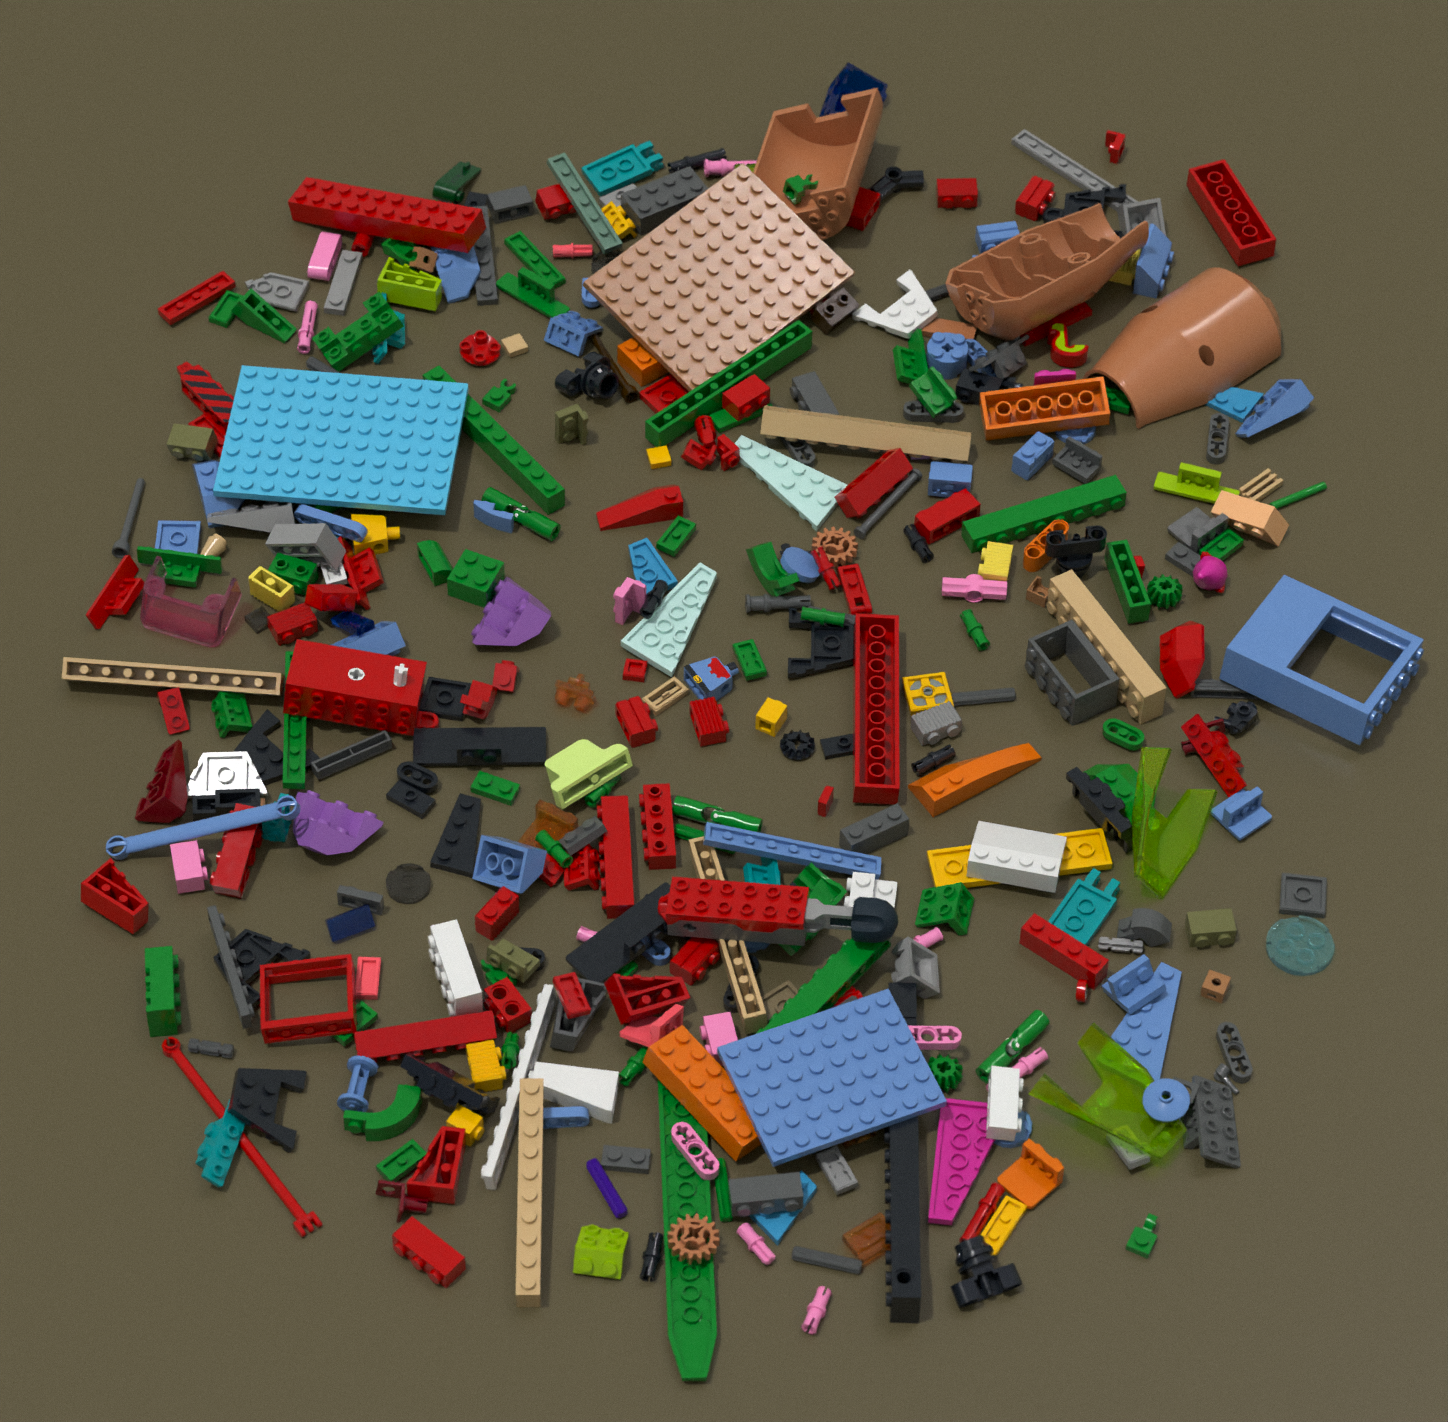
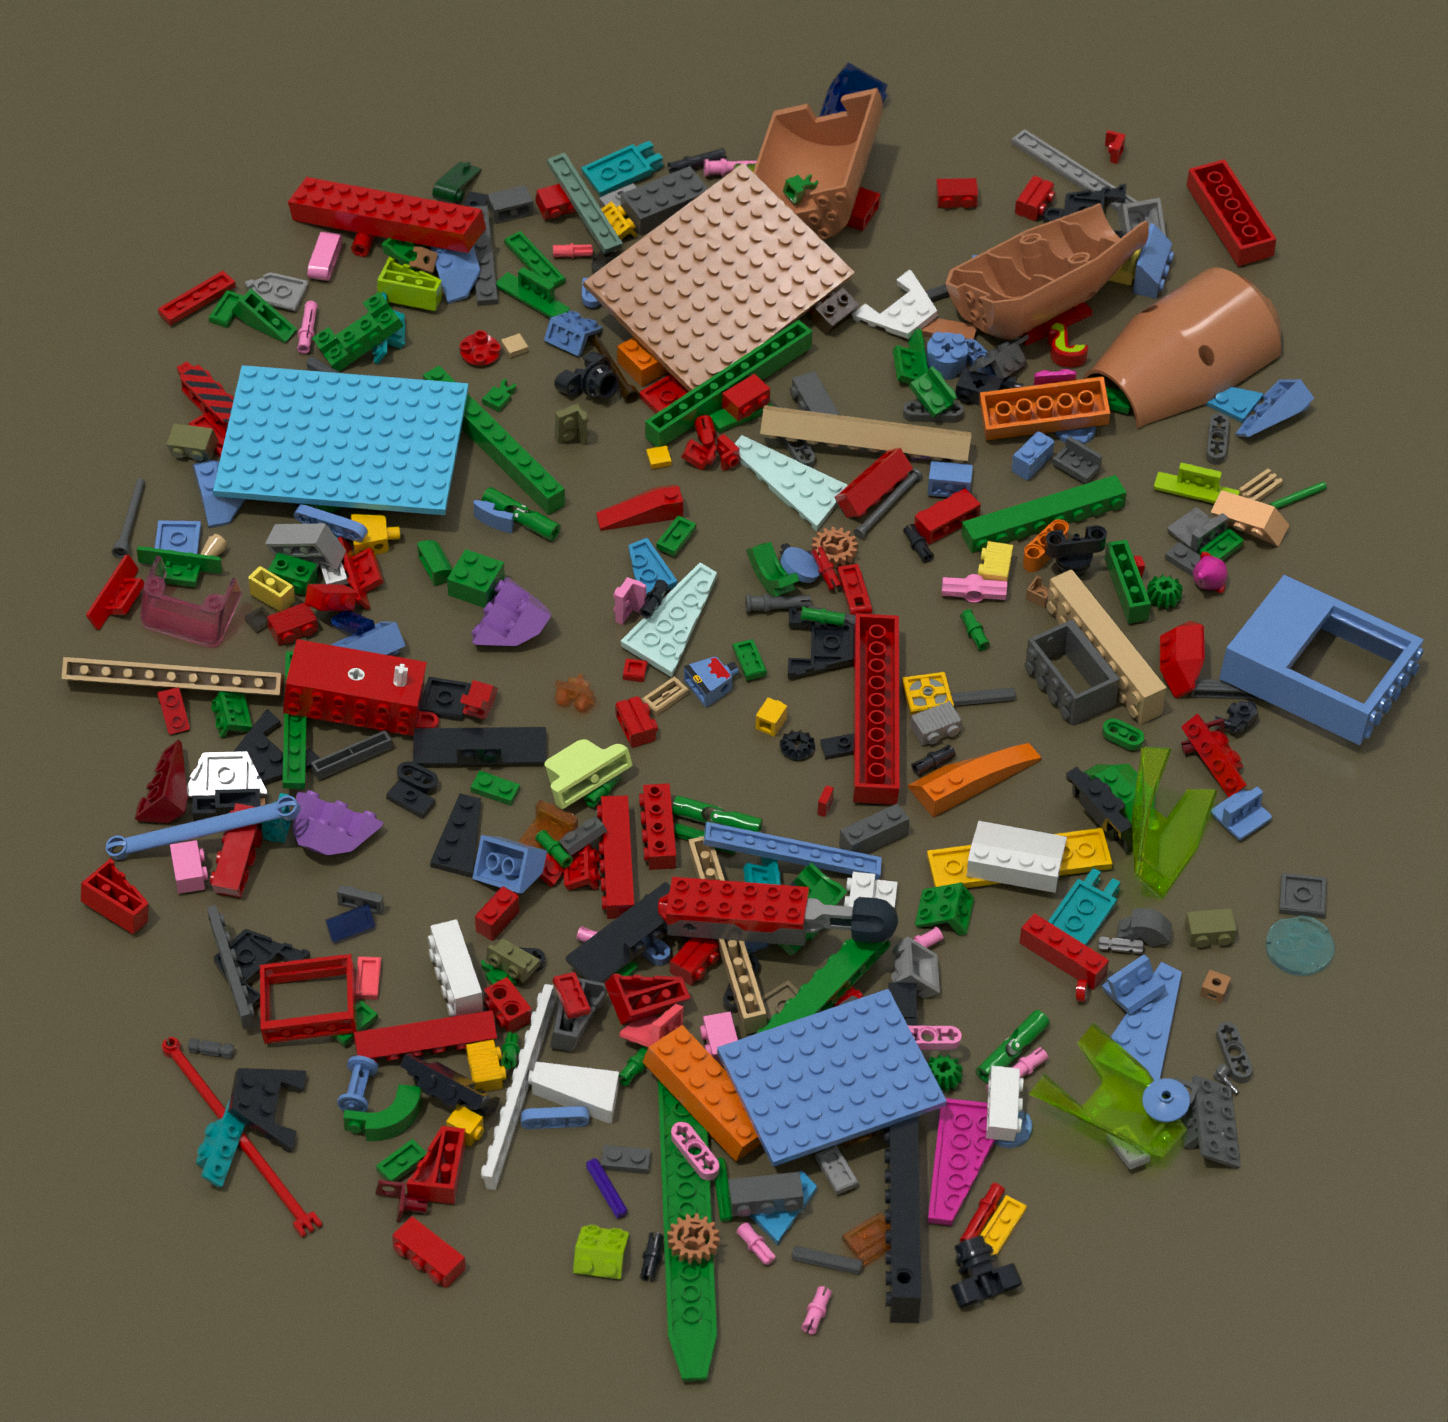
green wedge [145,946,182,1037] -> none
light grey wedge [207,501,296,532] -> none
light grey plate [324,250,362,316] -> none
clear smoke tile [386,863,431,904] -> none
red bracket [492,660,519,693] -> none
tan brick [516,1078,544,1307] -> none
red brick [689,696,729,747] -> none
black piece [869,166,924,202] -> none
medium blue brick [975,221,1020,254] -> none
orange bracket [997,1138,1064,1209] -> none
green plate [1126,1213,1158,1259] -> none

